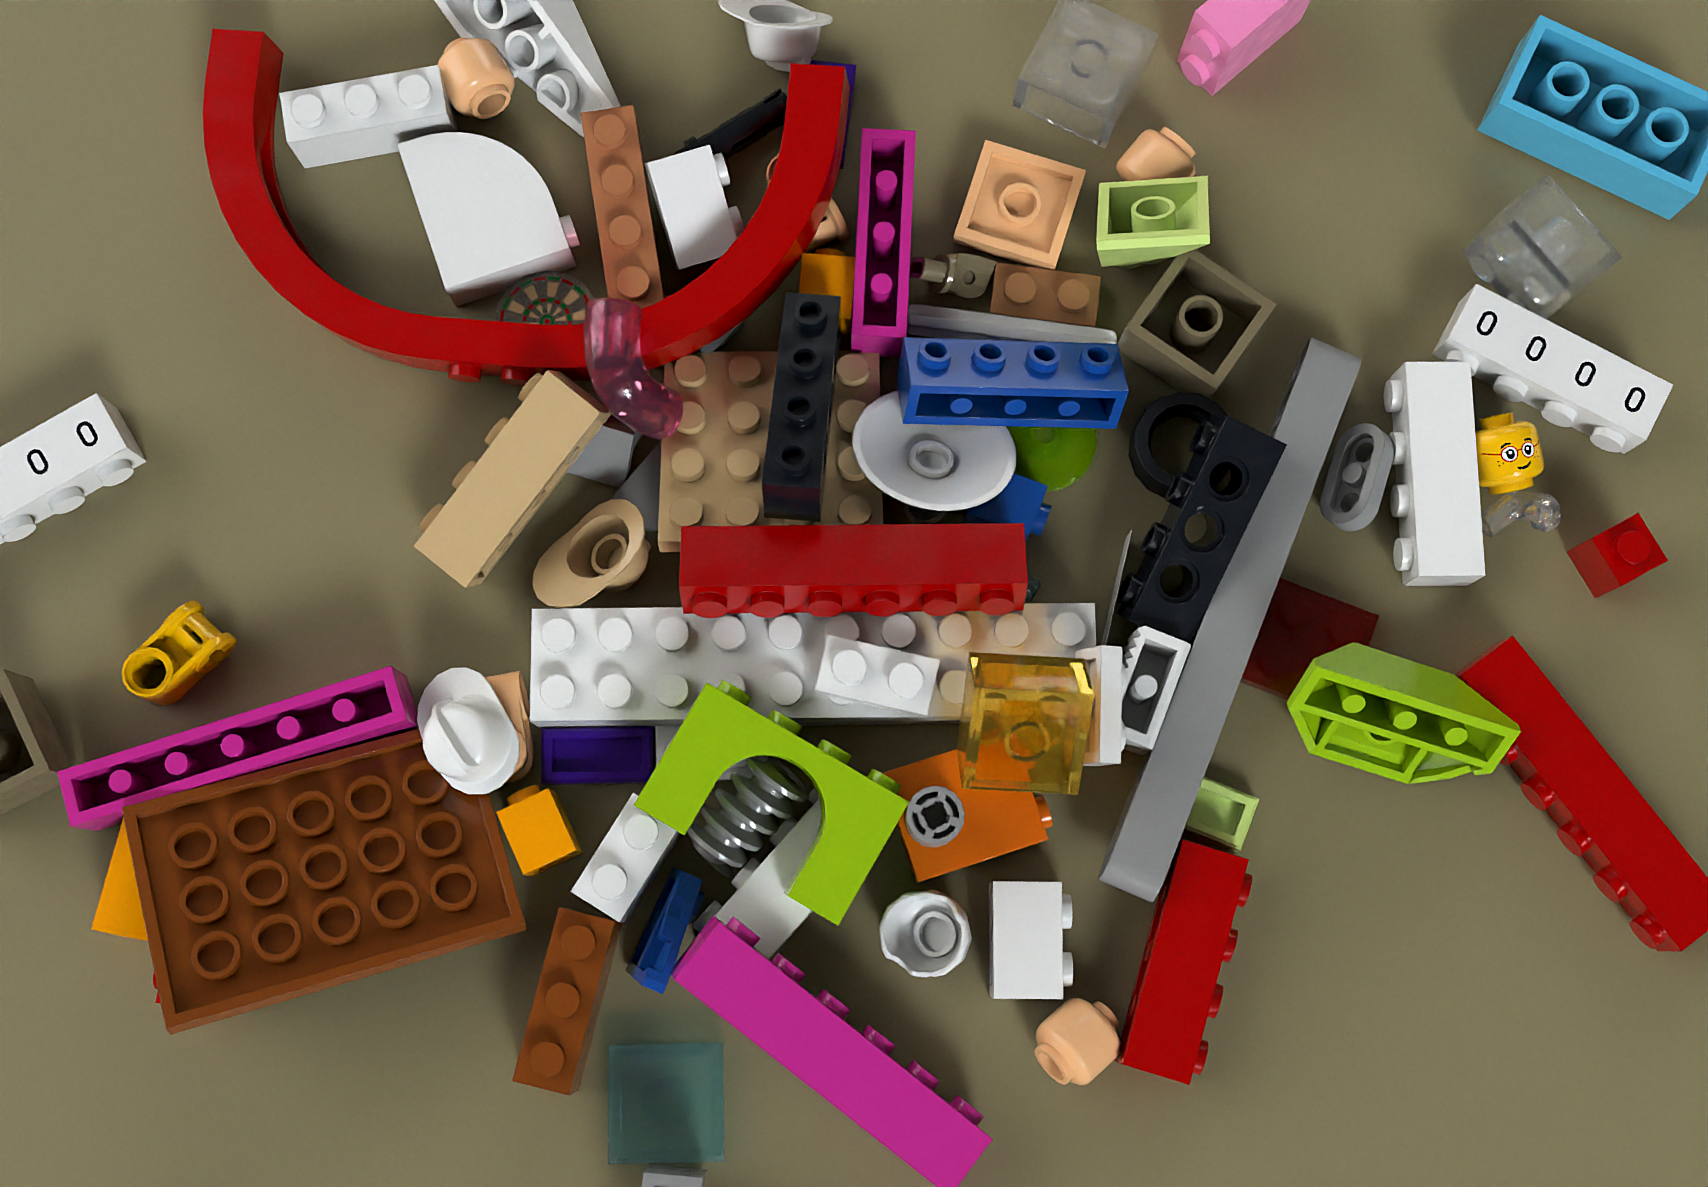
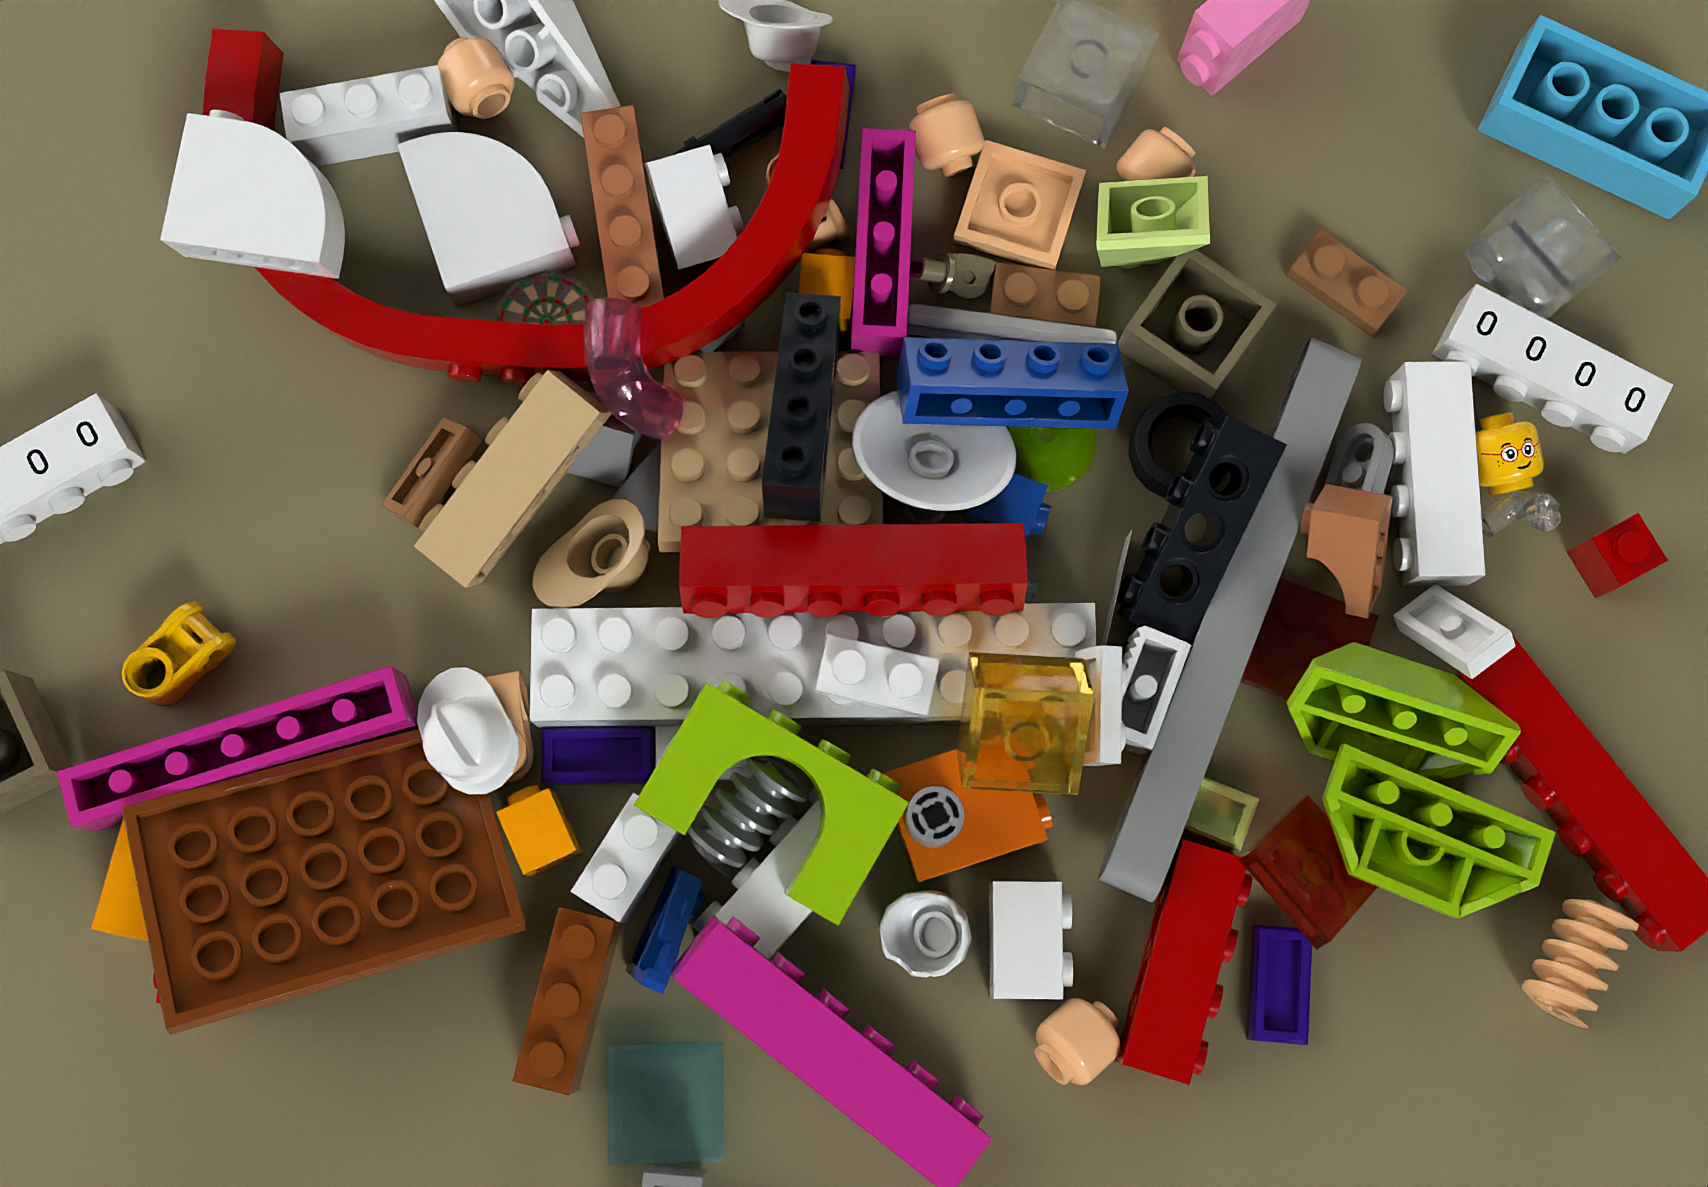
none -> white brick [160,110,345,279]
none -> medium nougat plate [381,418,482,528]
none -> light nougat head [909,93,985,177]
none -> clear red plate [1239,794,1378,950]
none -> dark purple tile [1247,925,1313,1045]
none -> medium nougat plate [1285,229,1407,337]
none -> nougat arch [1301,484,1393,618]
none -> lime wedge [1322,744,1556,919]
none -> white plate [1393,584,1516,679]
none -> light nougat piece [1522,899,1639,1028]

